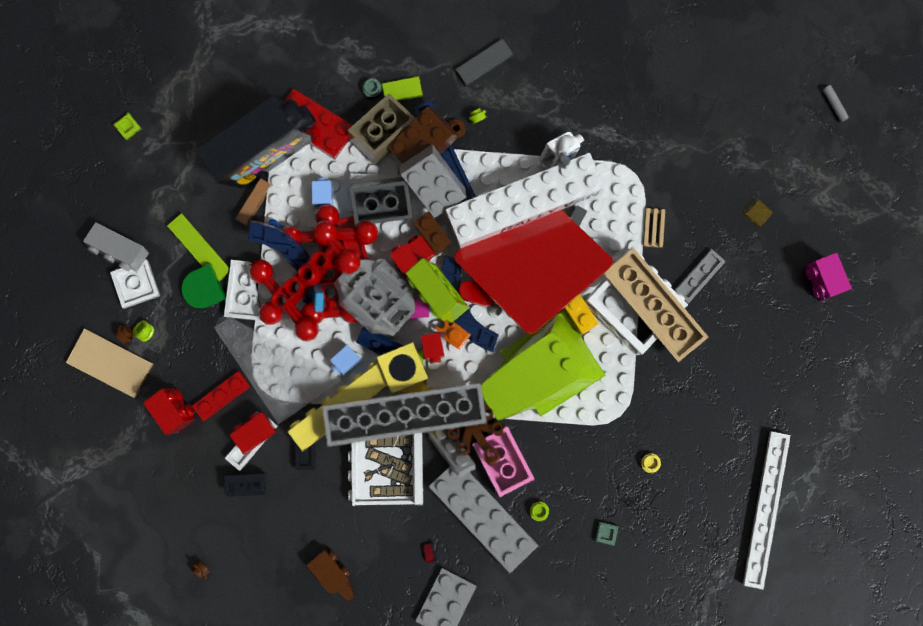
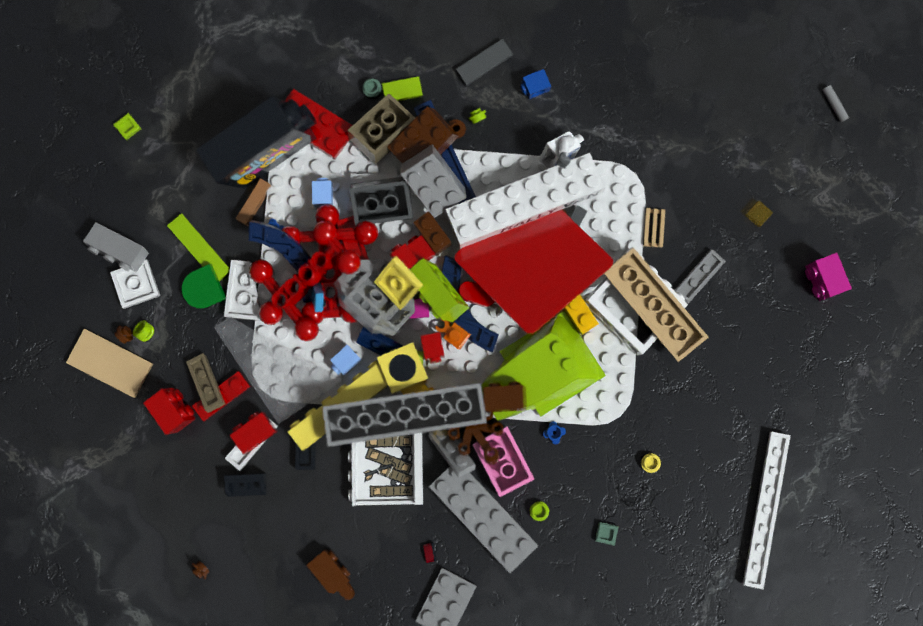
none -> dark tan plate [186,353,225,413]
none -> light yellow tile [374,256,423,310]
none -> reddish brown brick [484,382,527,413]
none -> blue brick [520,69,551,99]
none -> blue plate [543,421,566,444]

